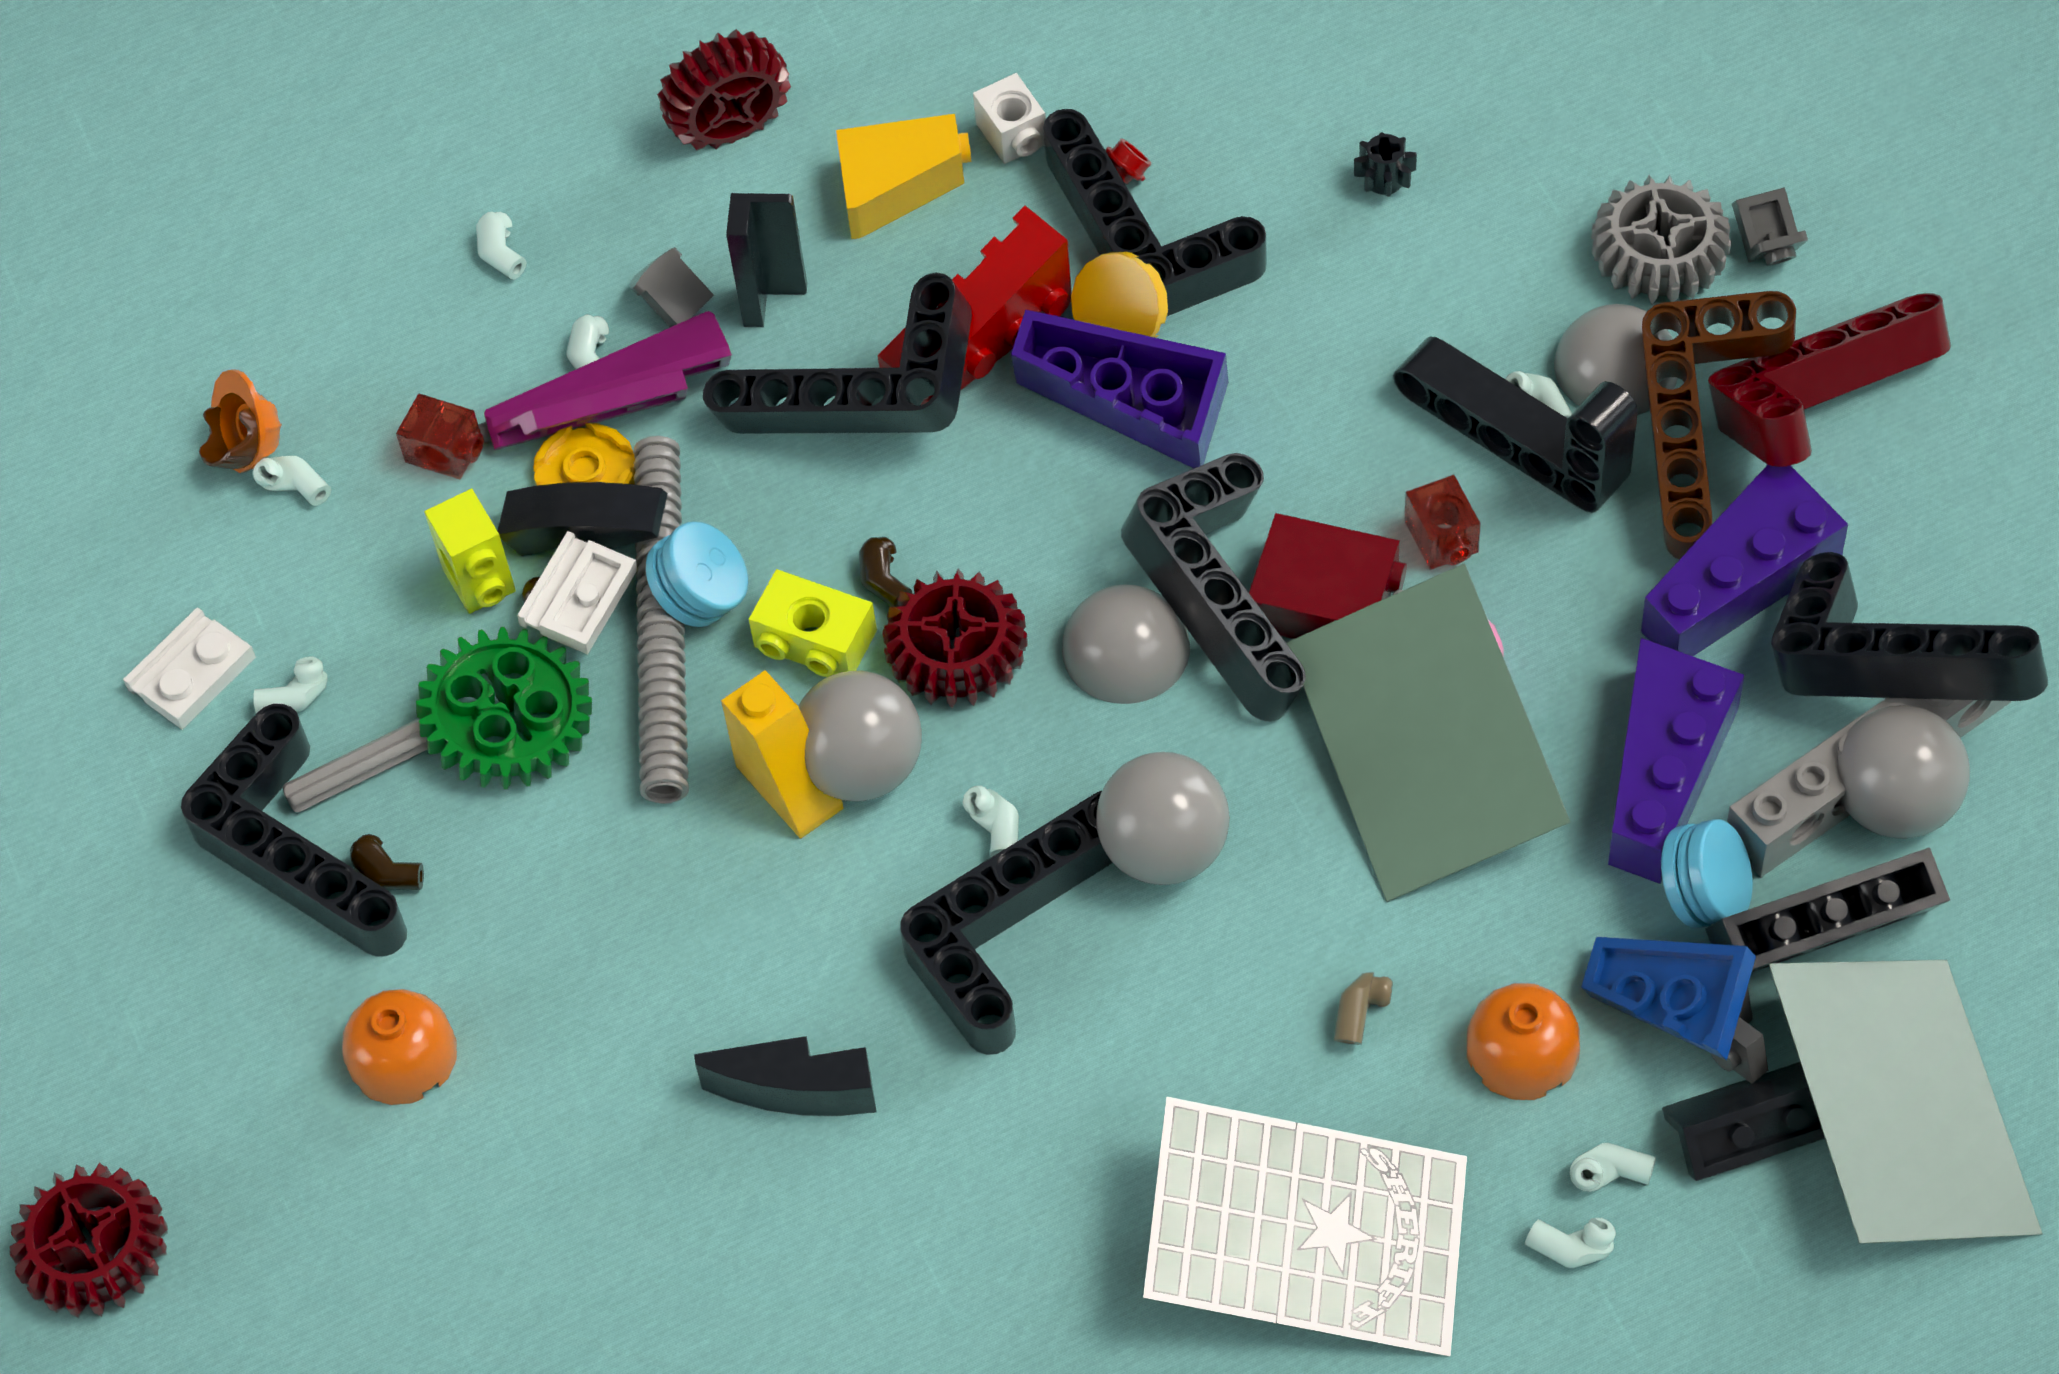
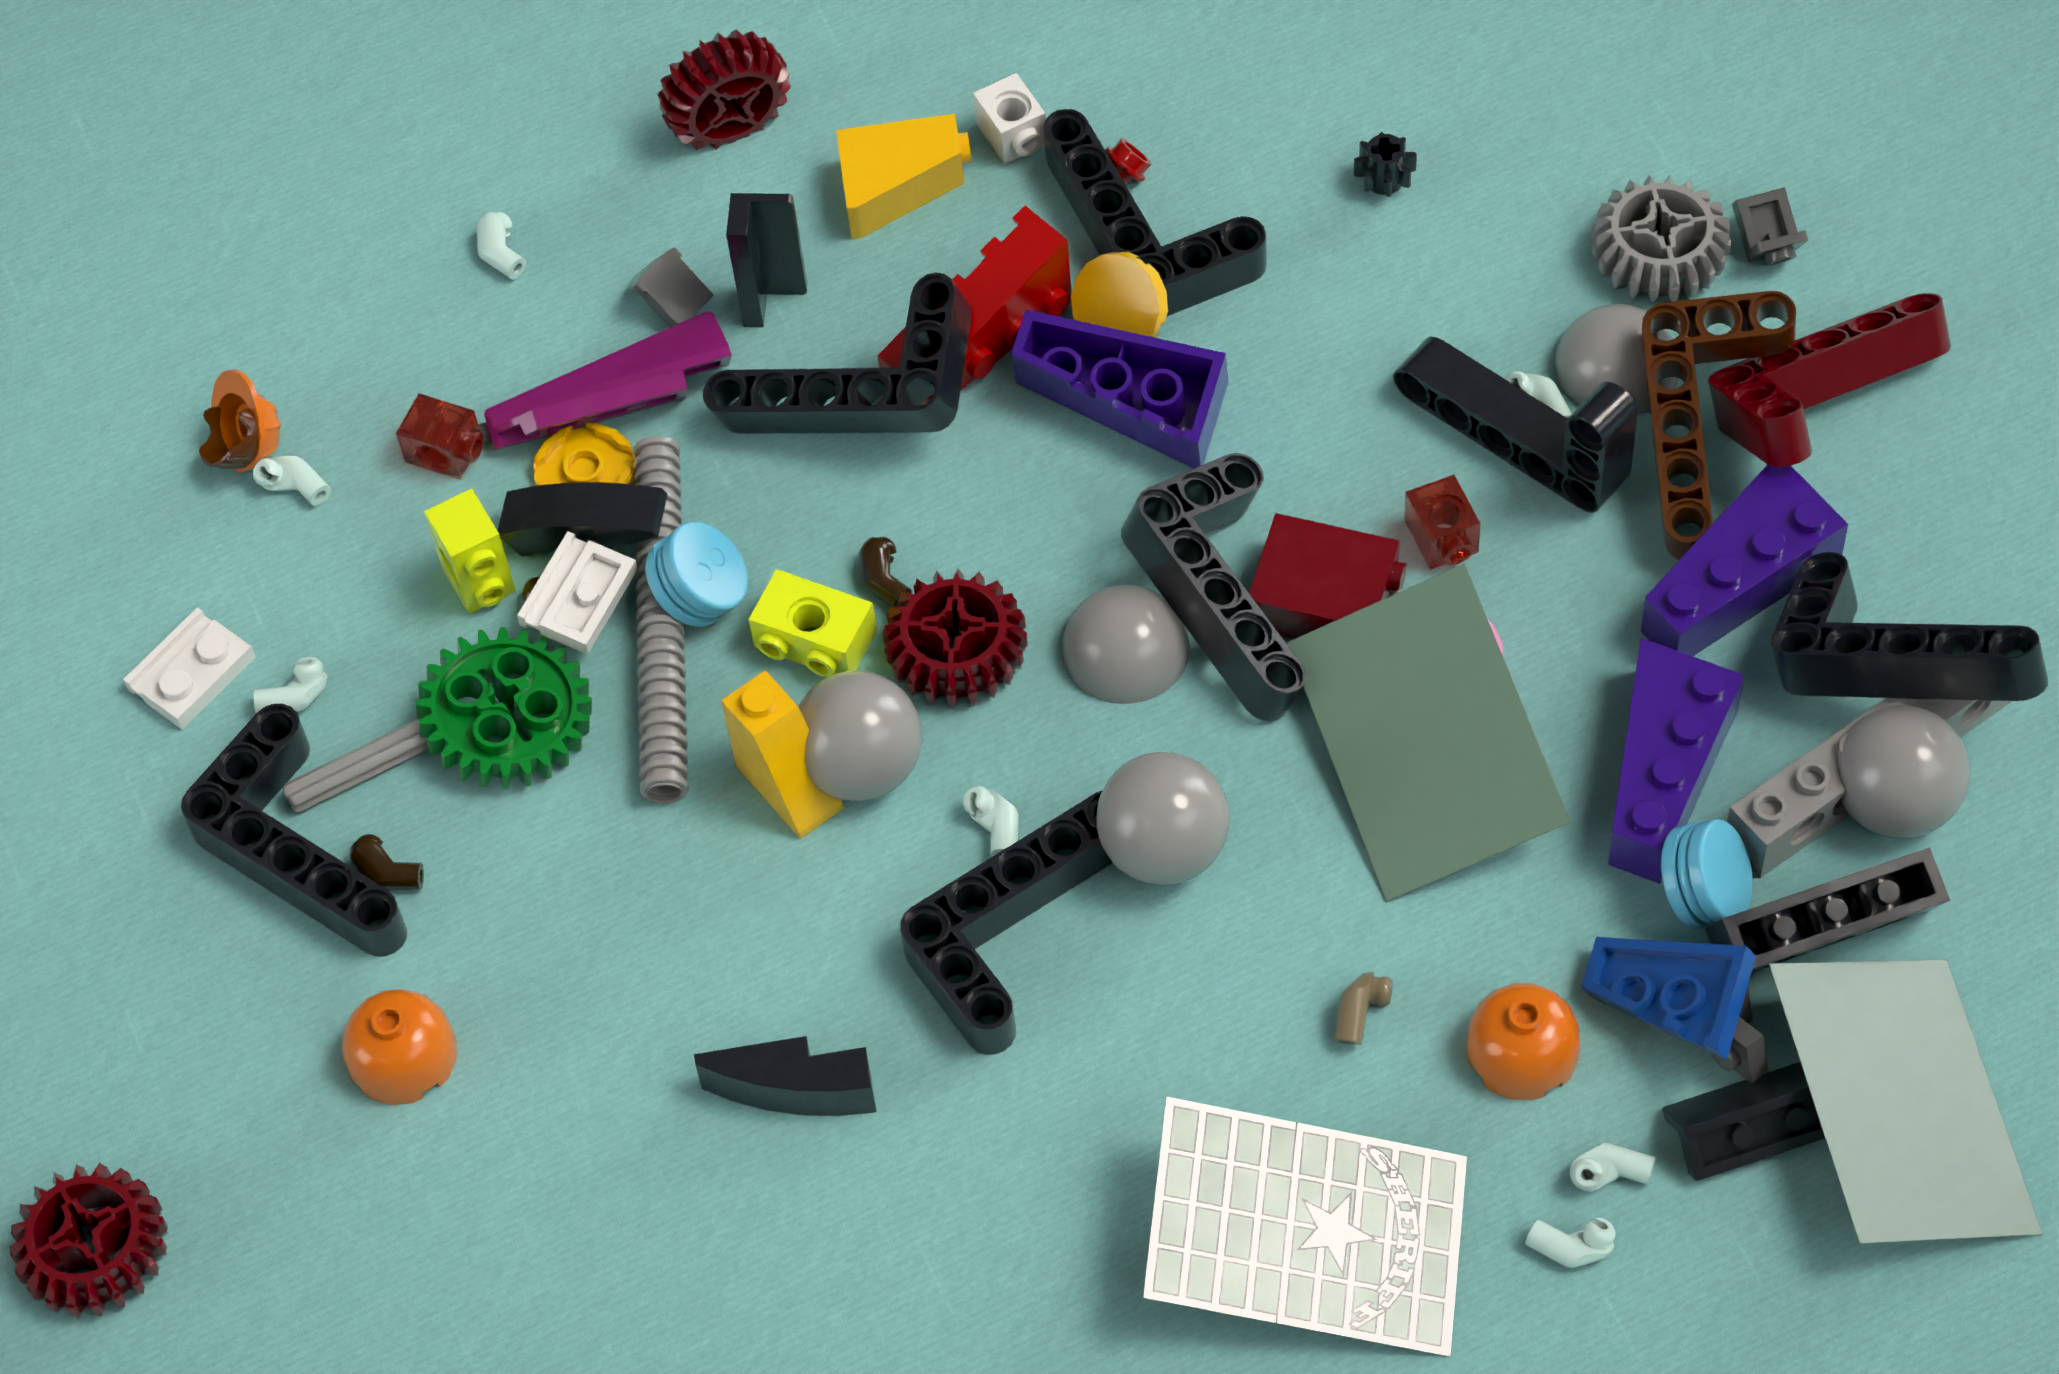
light aqua arm [566,314,609,369] -> none

